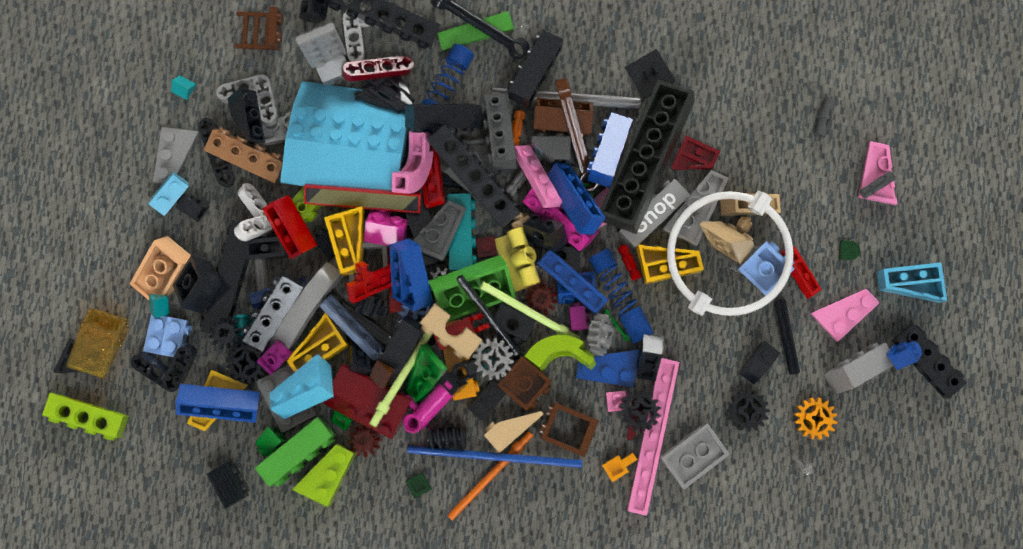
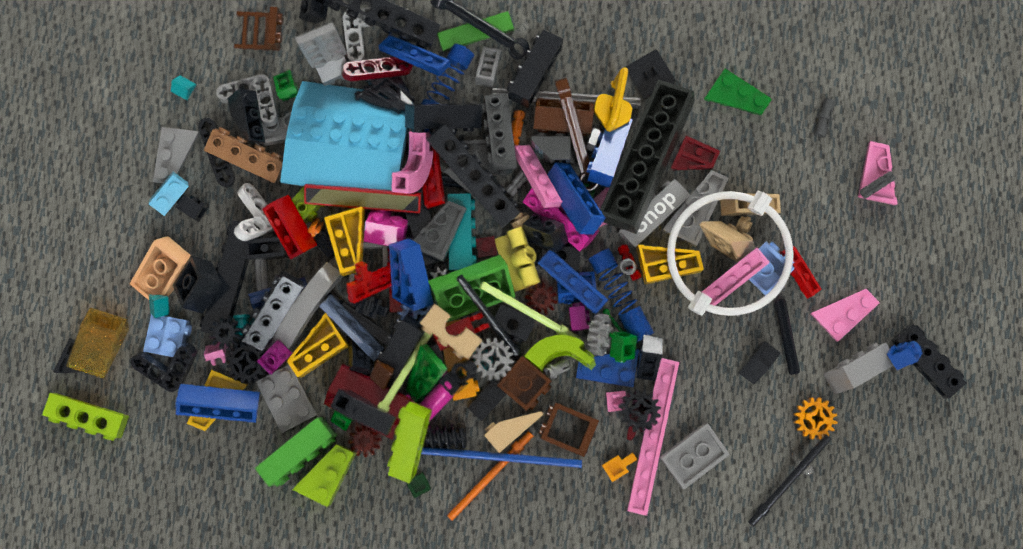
black brick [206,462,249,509] -> none
green slope [255,427,289,457] -> none
medium azure wedge [270,354,334,419] -> none
black gear [726,389,770,432] -> none
dark green tile [839,240,860,261] -> none
medium azure wedge [877,262,947,303] -> none
none -> bright pink tile [204,342,227,366]
none -> green slope [273,70,298,102]
none -> orange axle [308,218,324,237]
none -> black slope [330,389,396,436]
none -> blue tile [378,35,450,76]
none -> lime brick [387,401,432,483]
none -> light grey slope [475,46,501,88]
none -> light grey pin [544,359,570,379]
none -> tile [586,123,602,151]
none -> yellow piece [594,67,632,132]
none -> green brick [610,331,637,363]
none -> light grey hinge [620,259,636,275]
none -> bright pink plate [702,247,770,306]
none -> green wing [704,69,772,116]
none -> black bar [748,434,832,527]

